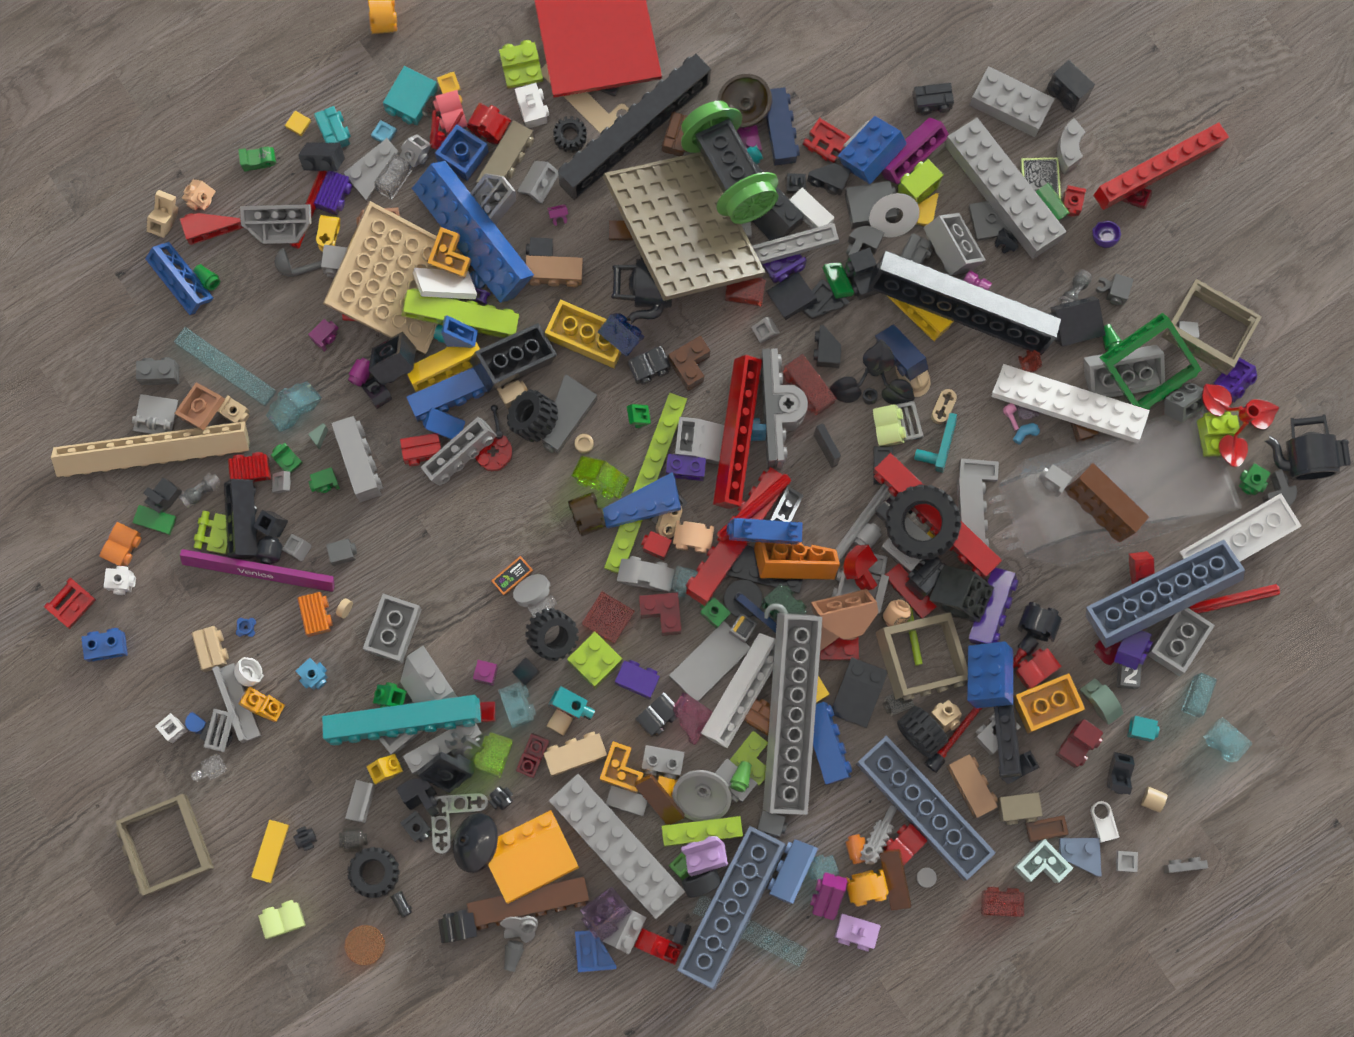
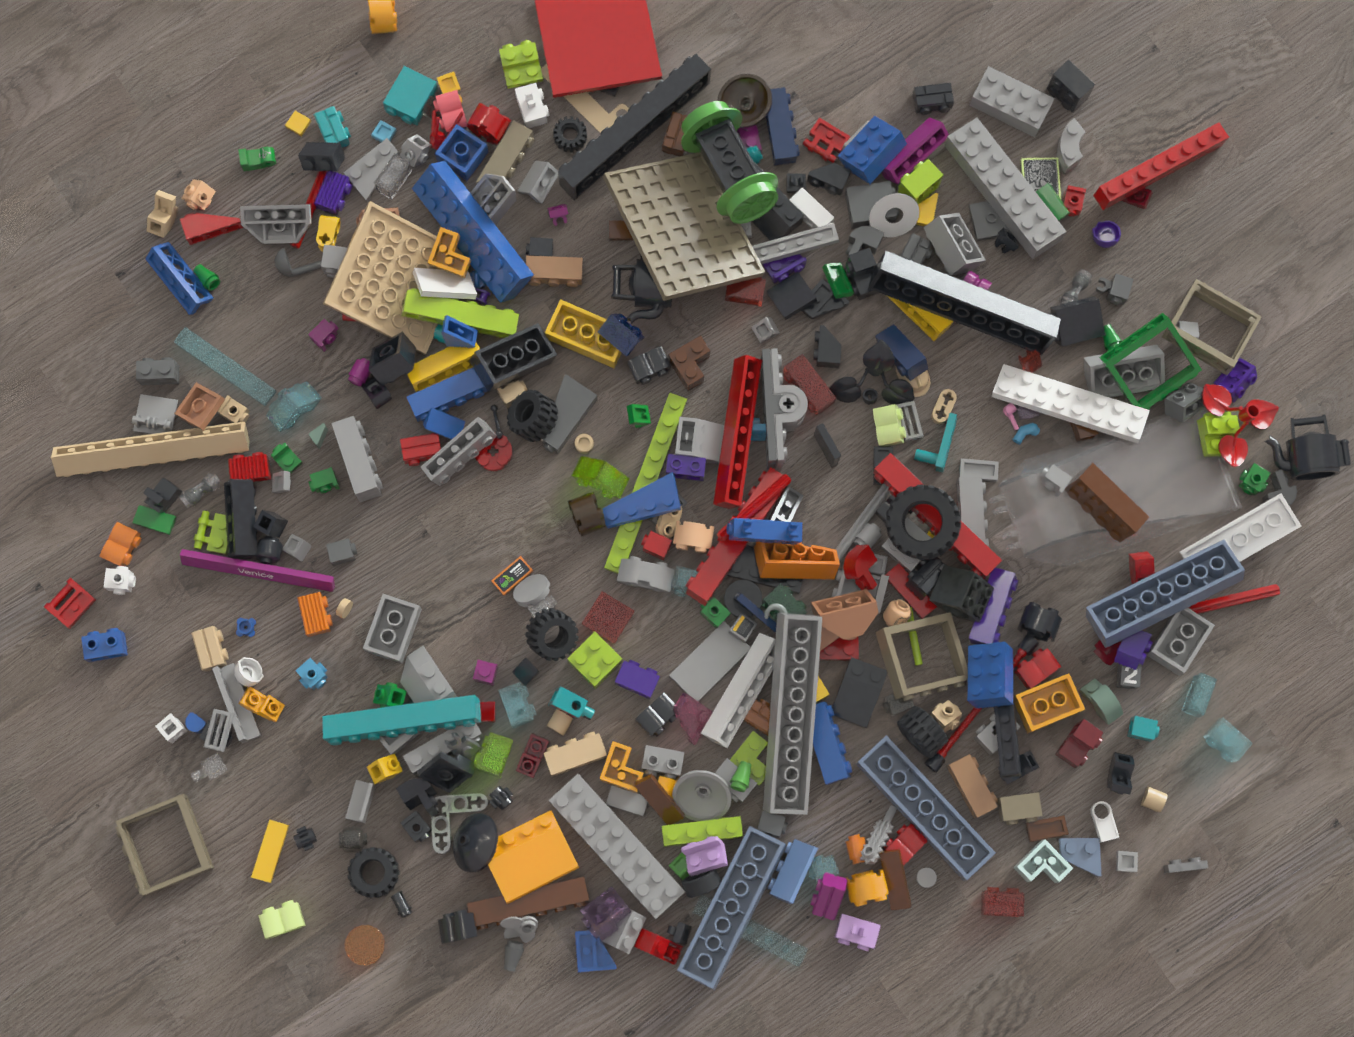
dark red brick [639,593,681,636] -> none

